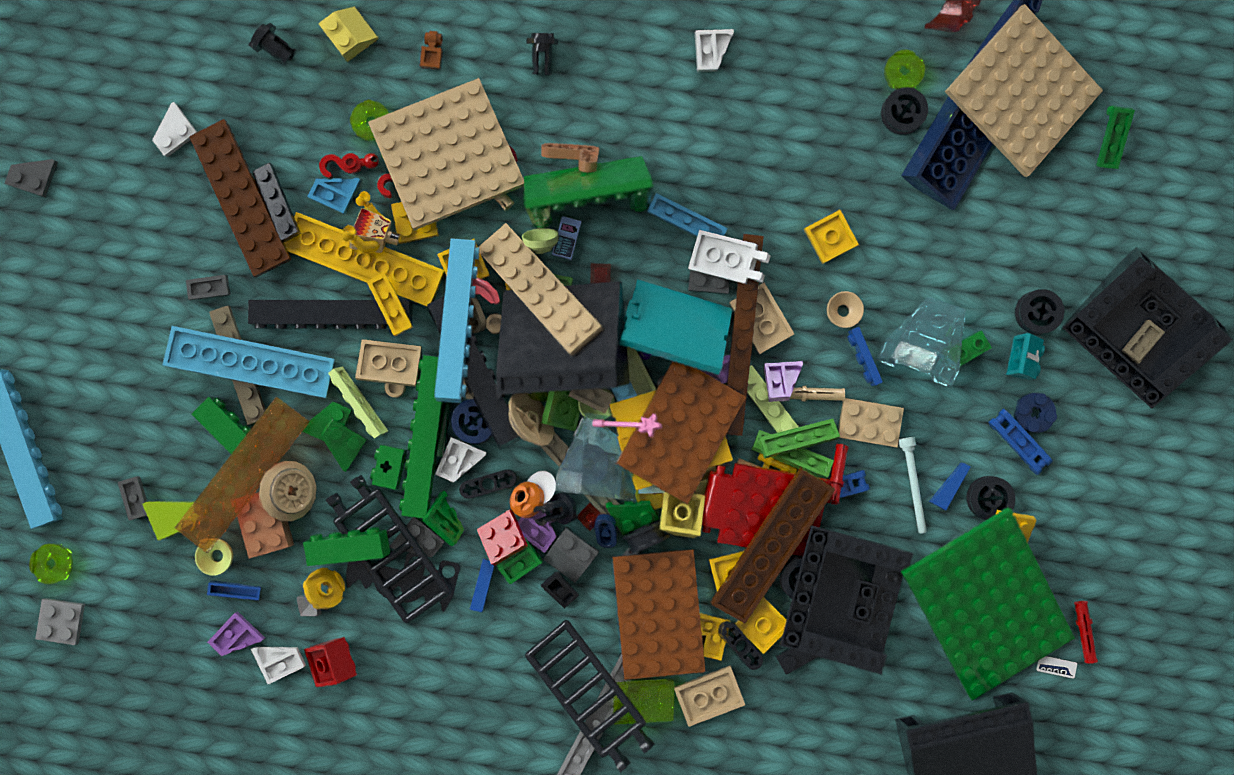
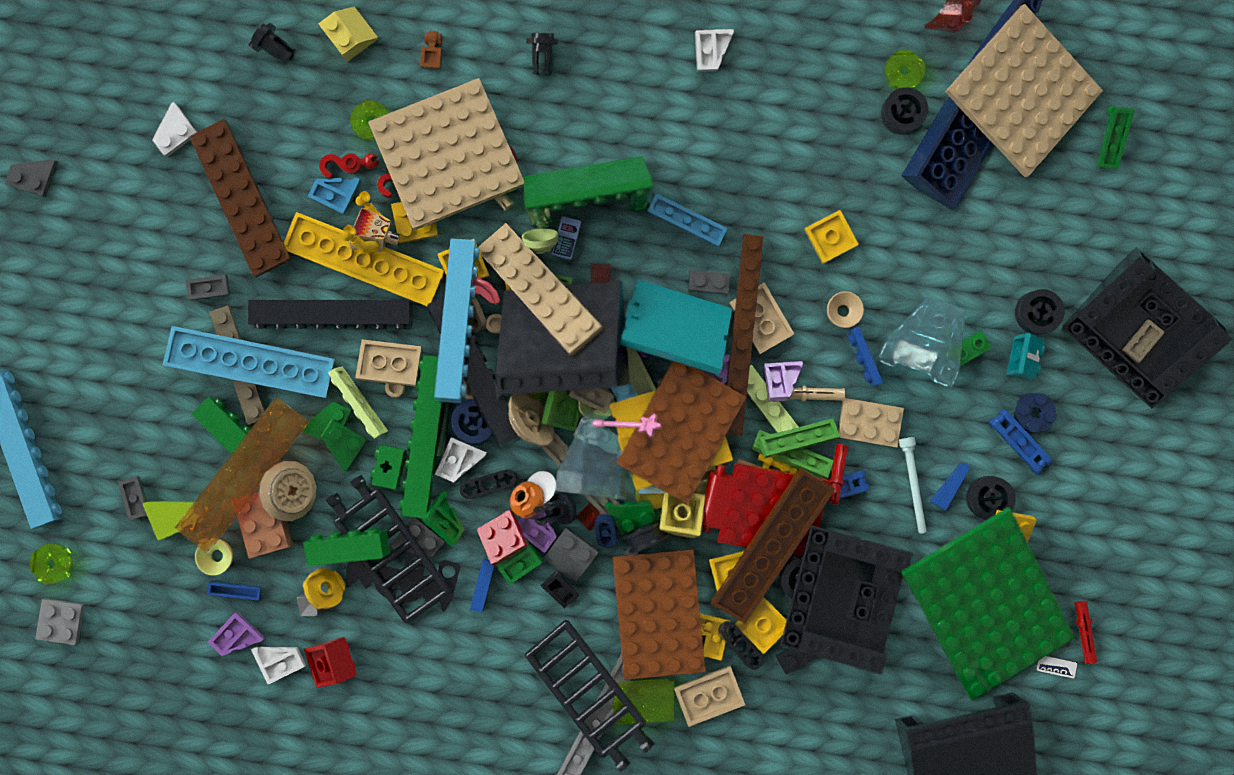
black plate [252,163,301,243] -> none
yellow plate [367,273,413,336] -> none
nougat beam [541,143,599,172] -> none
white tile [688,230,771,284] -> none

